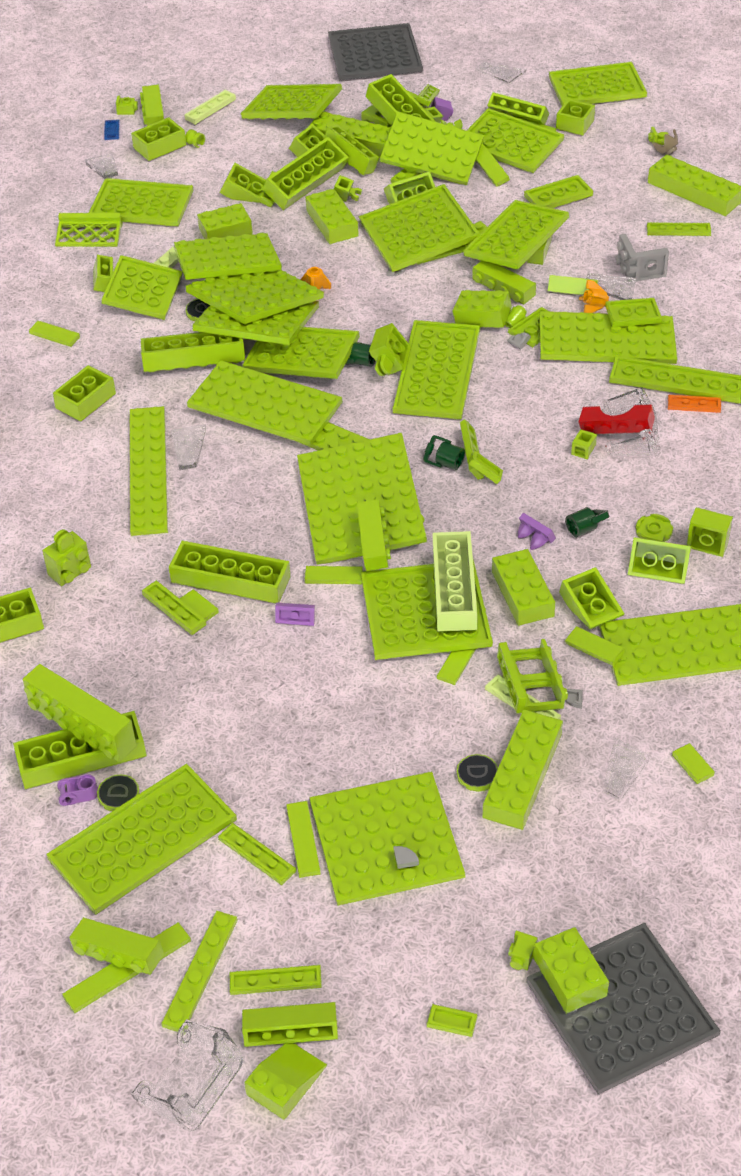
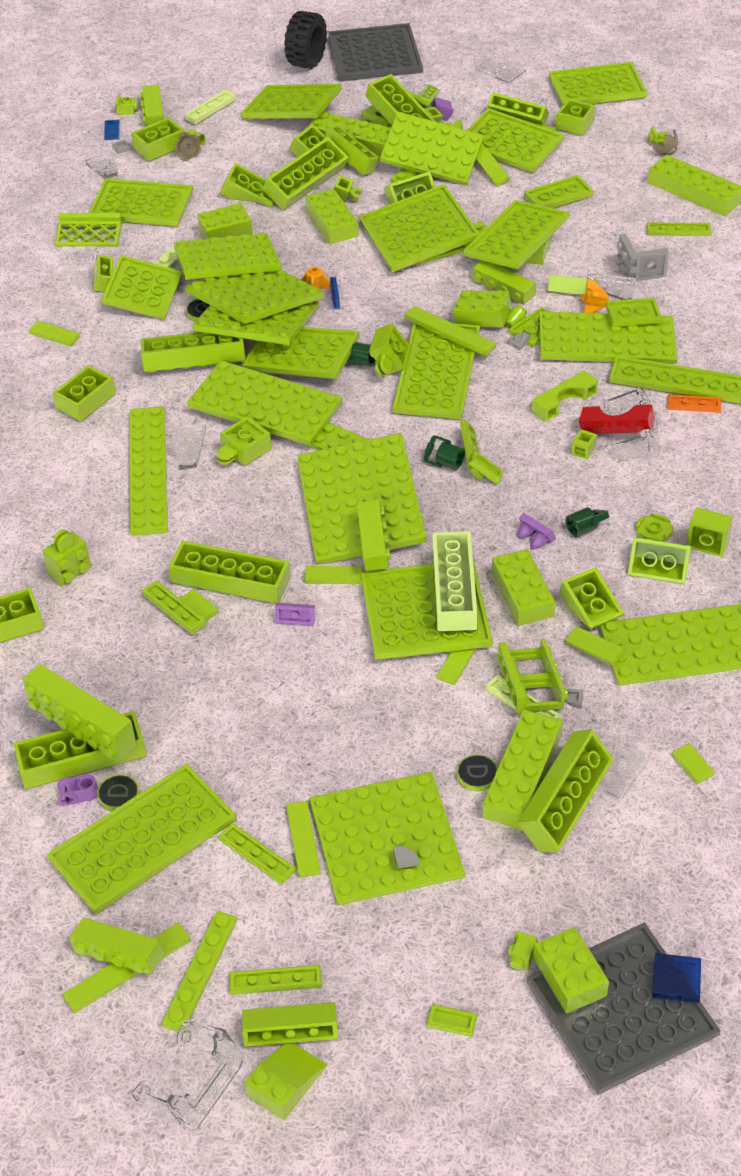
none -> light grey tile [112,139,132,154]
none -> dark tan piece [175,132,201,159]
none -> lime brick [216,416,272,466]
none -> black tyre [284,10,327,69]
none -> clear blue tile [330,277,340,309]
none -> lime tile [405,306,496,356]
none -> lime brick [517,729,614,853]
none -> lime arch [532,370,599,422]
none -> clear blue tile [652,953,701,1003]

